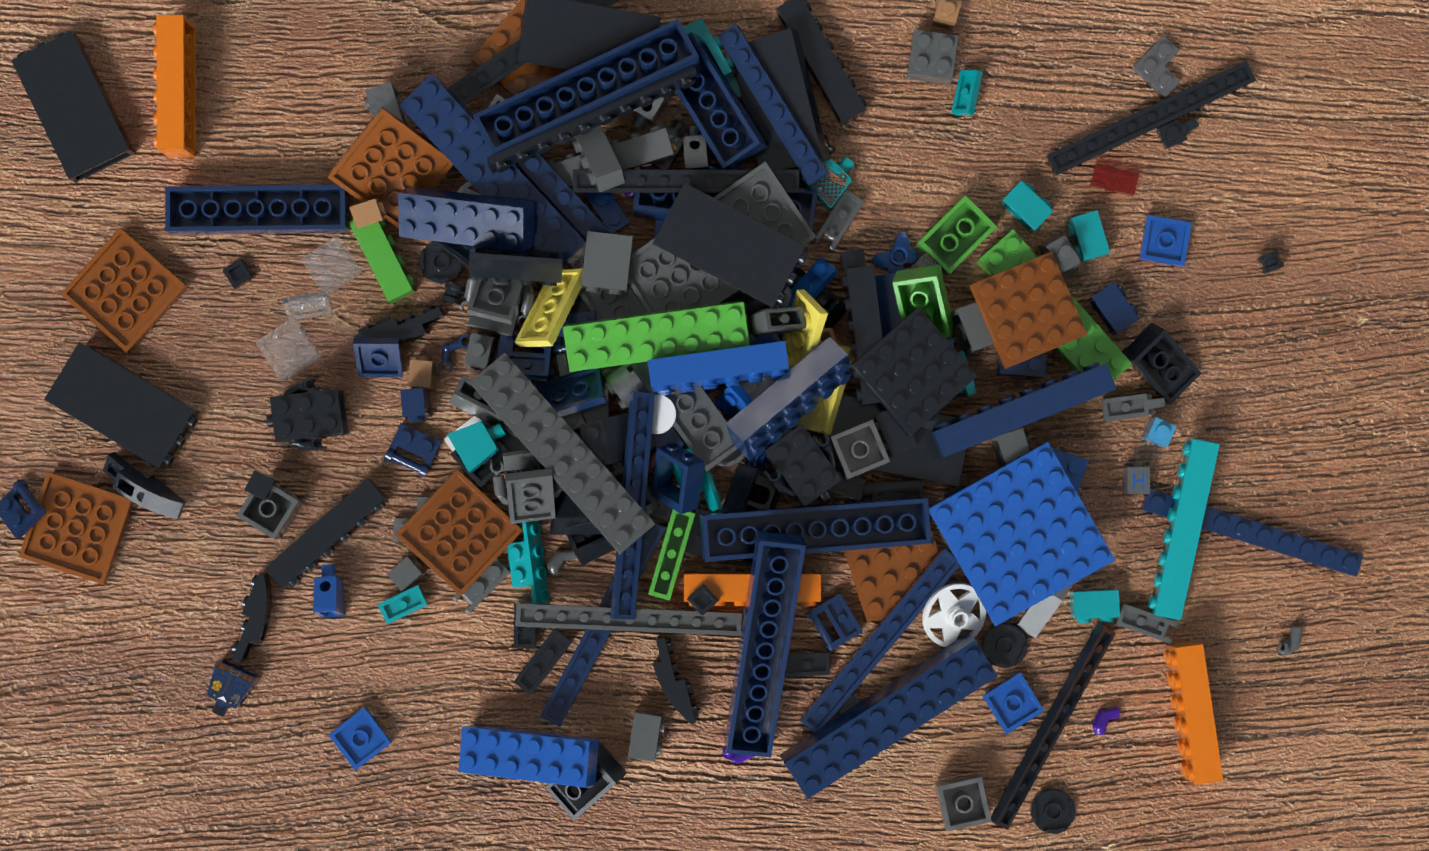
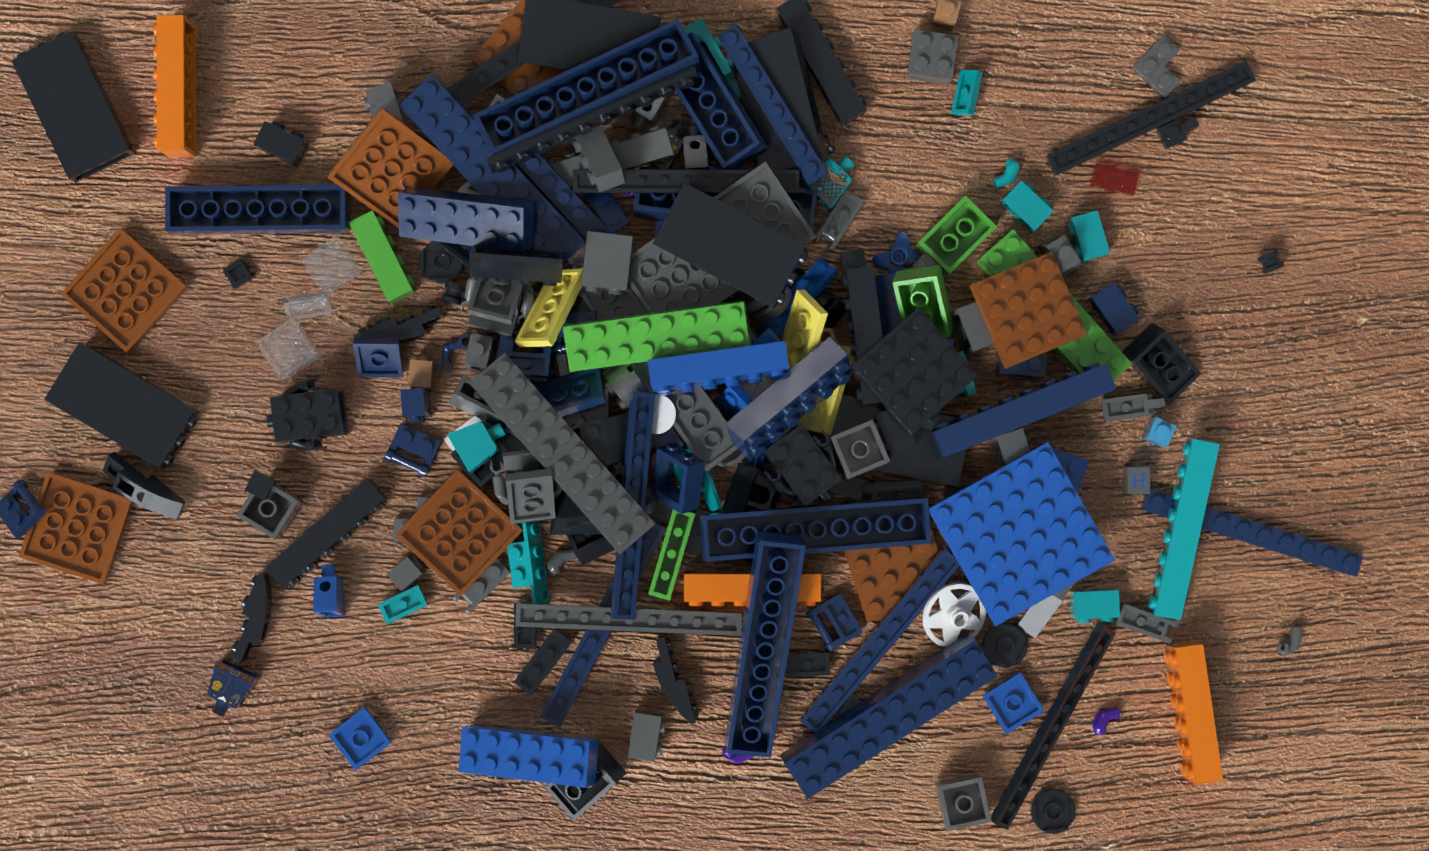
medium nougat brick [349,198,387,229] -> none
black tile [687,584,719,616] -> none
dark grey brick [751,306,806,335] -> none
blue plate [1139,215,1192,267] -> none
none -> black brick [253,121,309,168]
none -> teal arm [993,158,1020,189]

